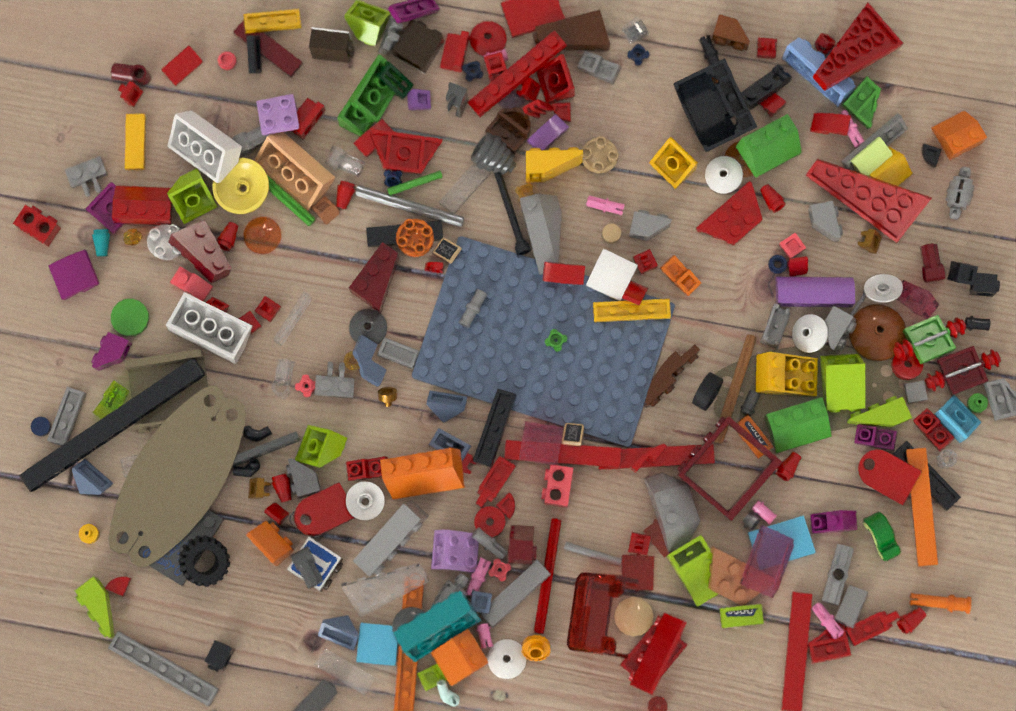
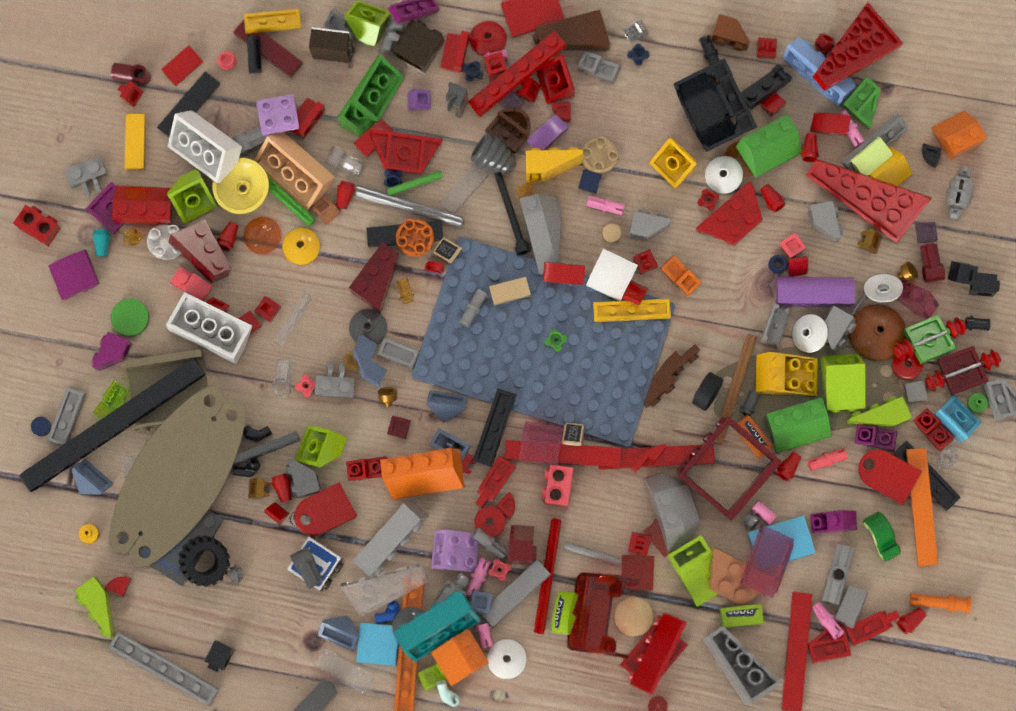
orange slope [246,521,294,566] -> none
white dish [346,482,385,520] -> none
dark green tile [376,61,414,99] -> none
red tile [522,99,553,119] -> none
light orange plate [522,635,550,661] -> none
none -> black tile [157,71,220,137]
none -> flat silver plate [229,565,243,584]
none -> yellow dish [282,228,320,265]
none -> light grey plate [324,8,355,39]
none -> blue arm [375,600,400,624]
none -> dark red tile [387,416,411,440]
none -> clear yellow pin [397,278,415,304]
none -> tan tile [489,277,531,306]
none -> lime slope [552,591,578,635]
none -> dark blue tile [578,170,602,194]
none -> red plate [697,189,719,211]
none -> light grey wedge [702,626,783,706]
none -> red cone [800,133,819,162]
none -> coral pin [807,447,848,471]
none -> pearl gold tile [898,262,918,282]
none -> tile [915,222,938,243]

